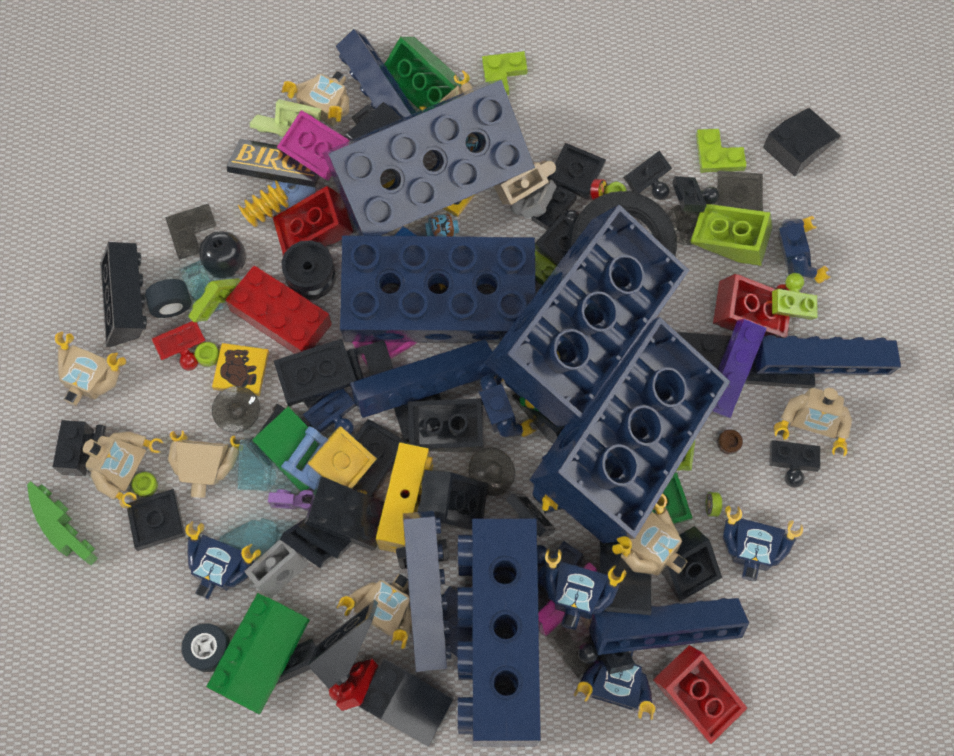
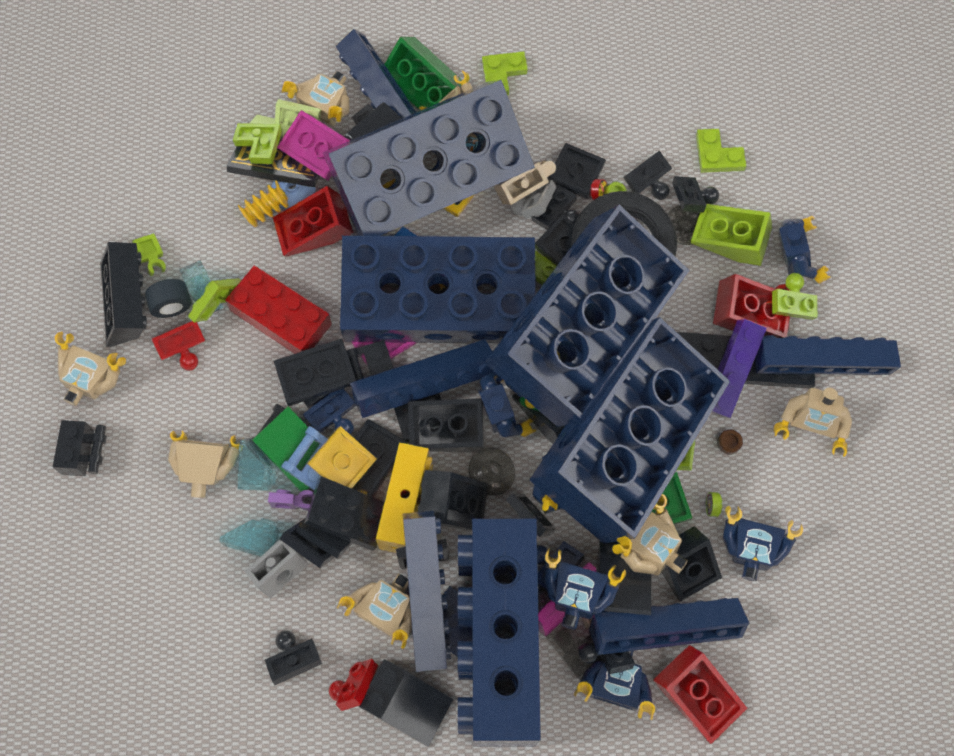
bright green slope [27,481,98,565] -> none
tan torso [83,431,163,509] -> none
black plate [126,489,186,551] -> none
lime tile [131,472,158,498] -> none
clear smoke plate [165,203,217,260] -> none
black wheel [181,623,230,672] -> none
dark blue torso [185,521,261,600] -> none
lime tile [195,342,220,367] -> none
black cylinder [199,231,246,278] -> none
green slope [206,593,310,715] -> none
tile [212,343,269,396] -> none
clear smoke dish [212,386,260,433] -> none
black wheel [281,240,336,300] -> none
black slope [308,599,378,689] -> none
head [425,213,459,237] -> none
clear smoke plate [716,171,763,211] -> none
black slope [763,108,841,177] -> none
black plate [769,440,821,488] -> none
none -> lime plate [132,233,166,276]
none -> lime plate [233,123,282,164]

